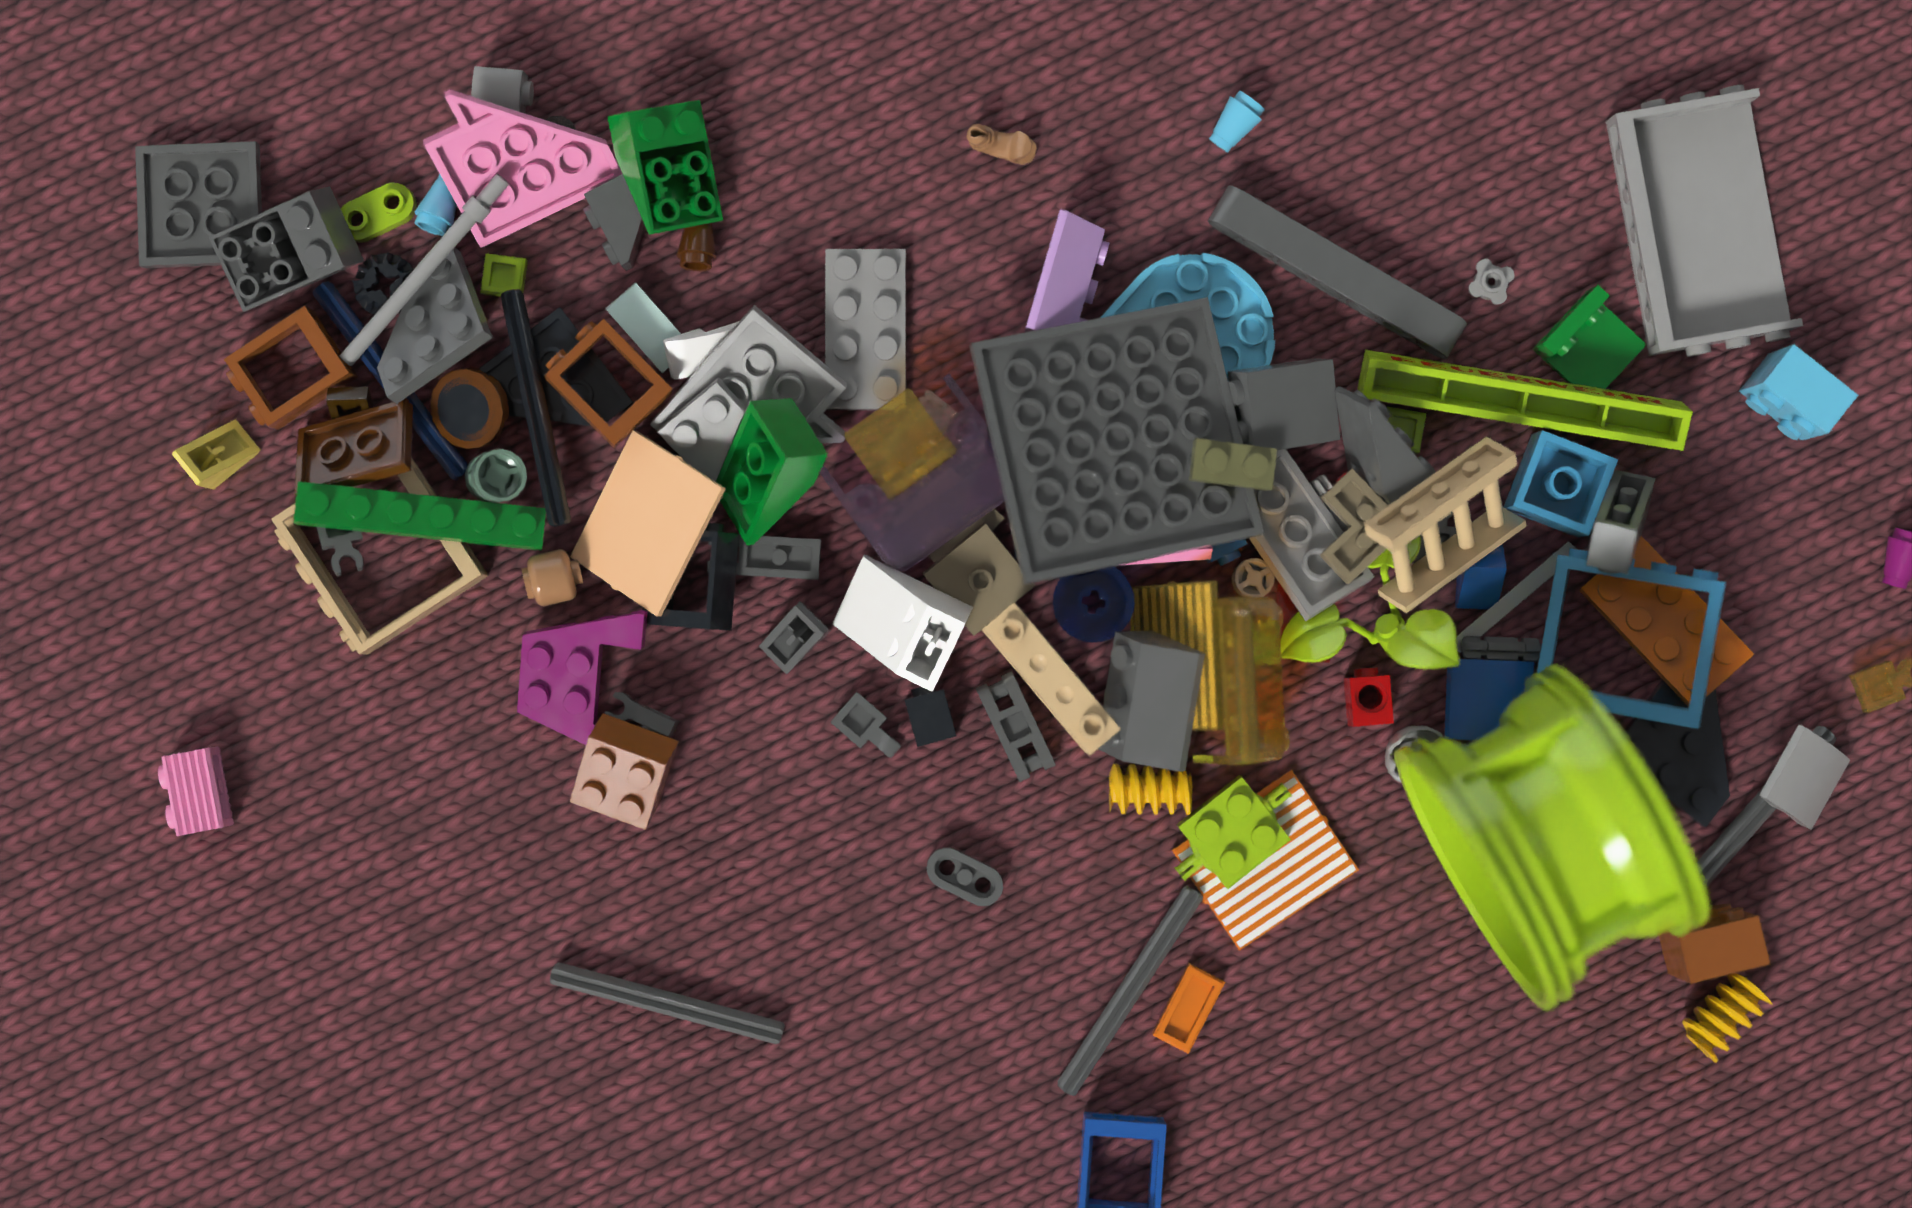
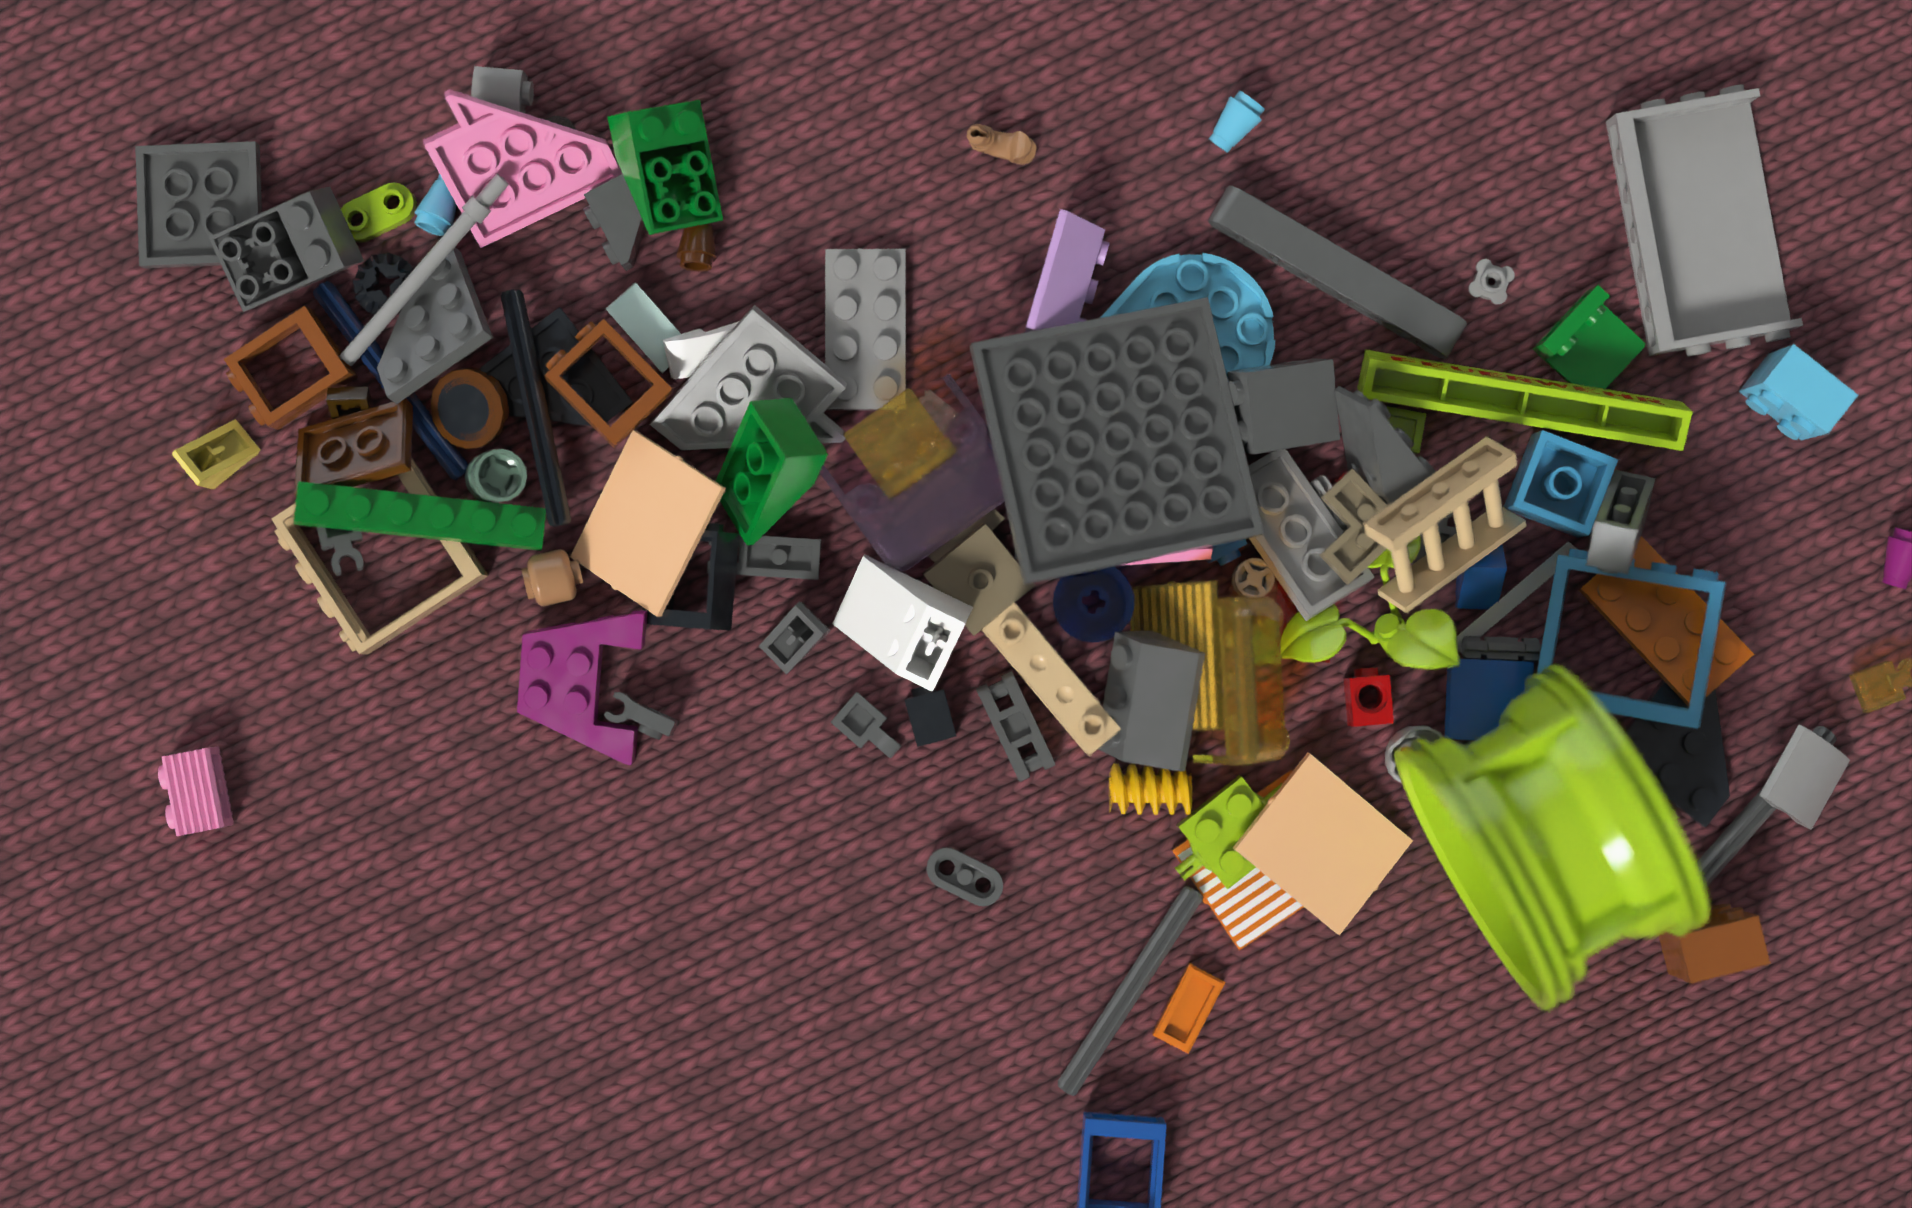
lime tile [480,253,528,297] -> none
dark grey axle [550,962,785,1044] -> none
brick [570,713,679,830] -> none
light grey wing [657,377,746,481] -> none
olive plate [1189,438,1277,491] -> none
yellow piece [1682,973,1773,1063] -> none
none -> light nougat piece [1233,752,1413,936]

